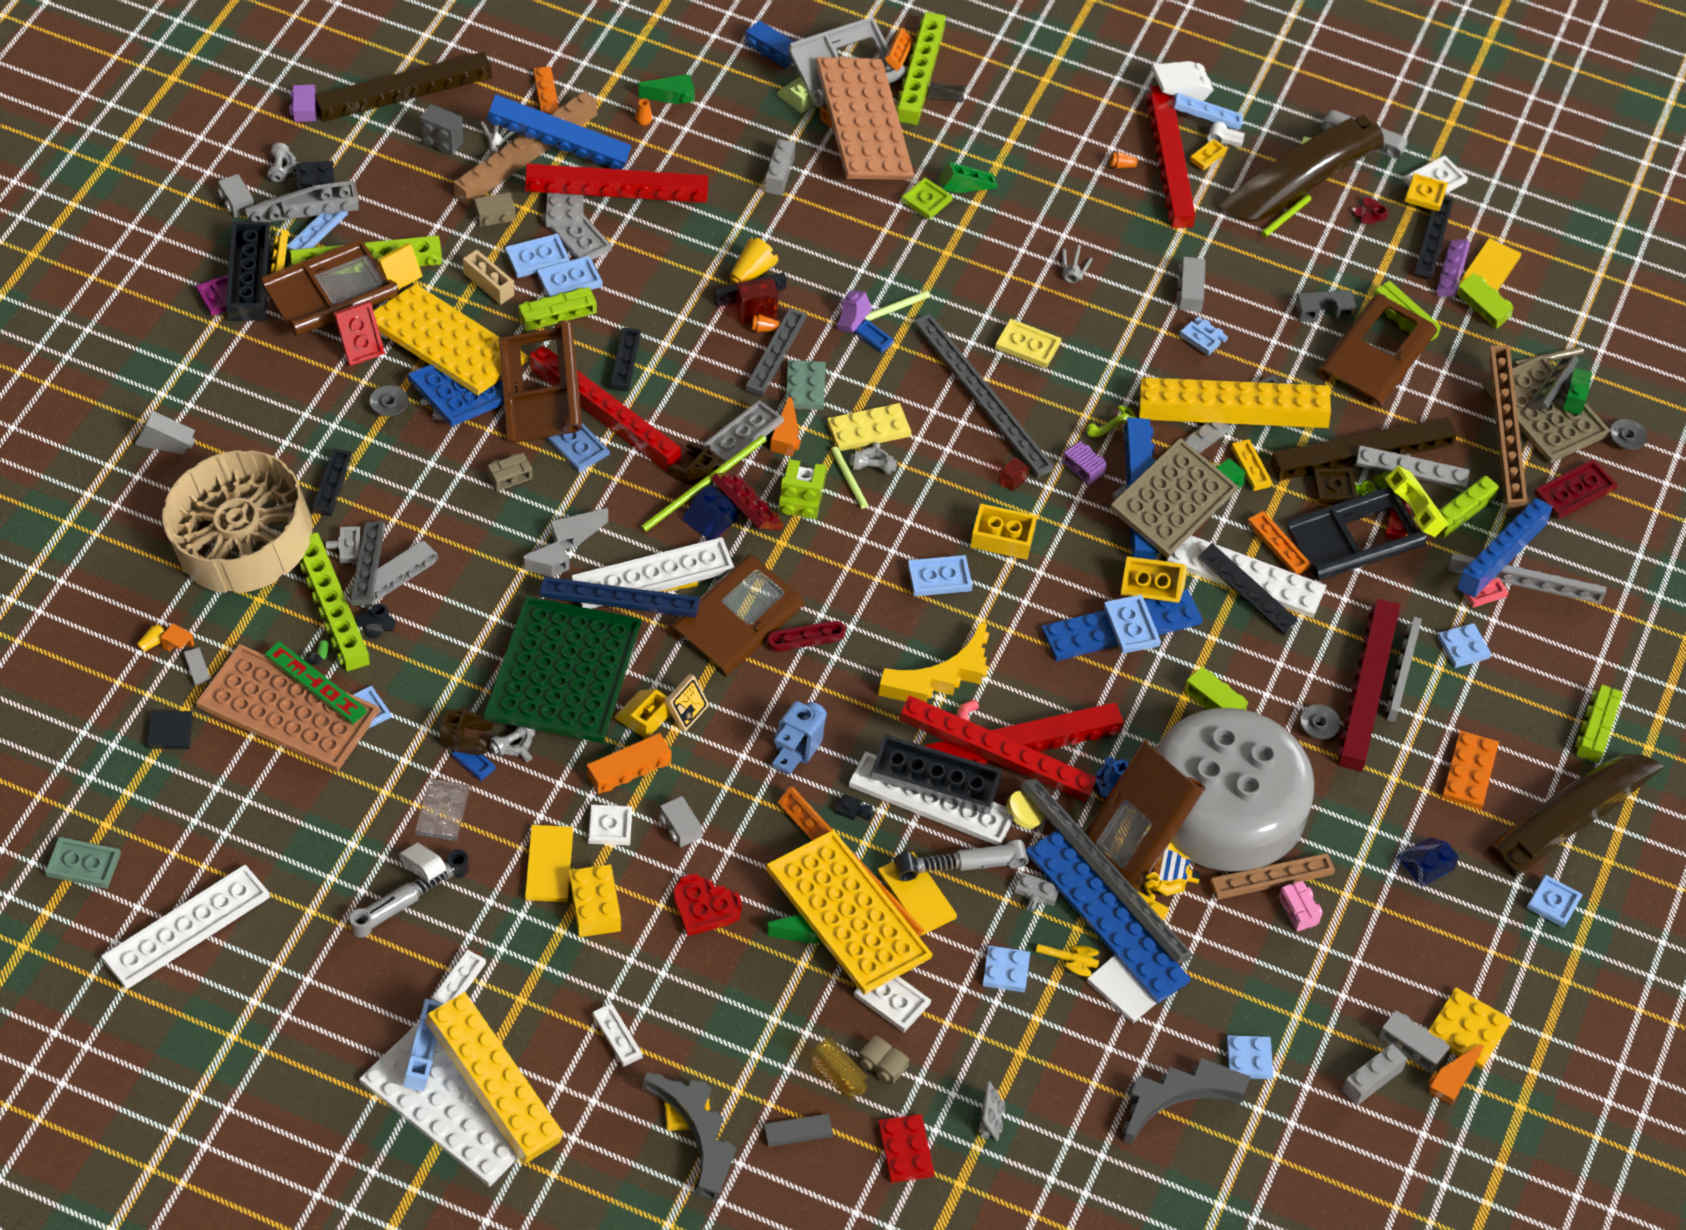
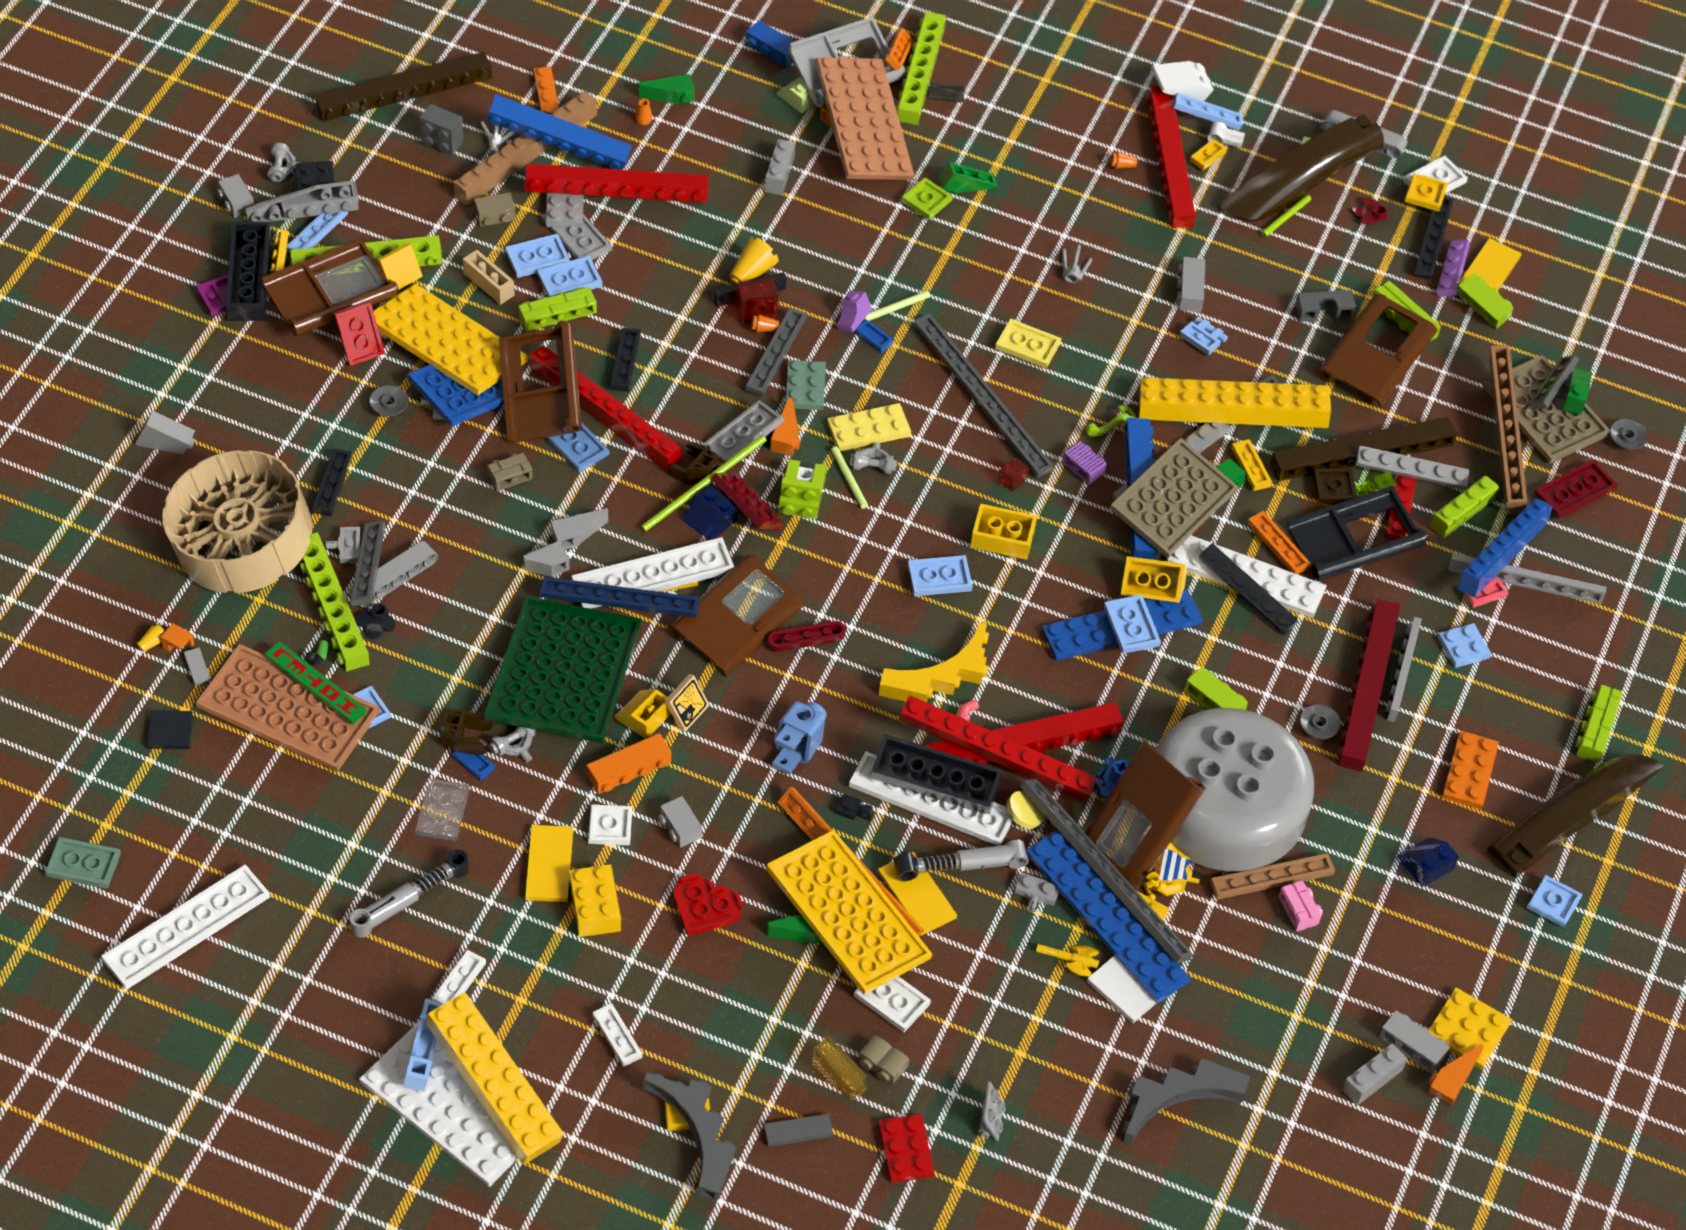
medium lavender brick [290,85,316,122] -> none
white beam [399,842,446,882] -> none
light blue plate [983,945,1030,993] -> none
light blue plate [1227,1036,1273,1079] -> none
neon yellow arch [1385,466,1448,537] -> none
dark tan bar [1514,347,1584,367] -> none

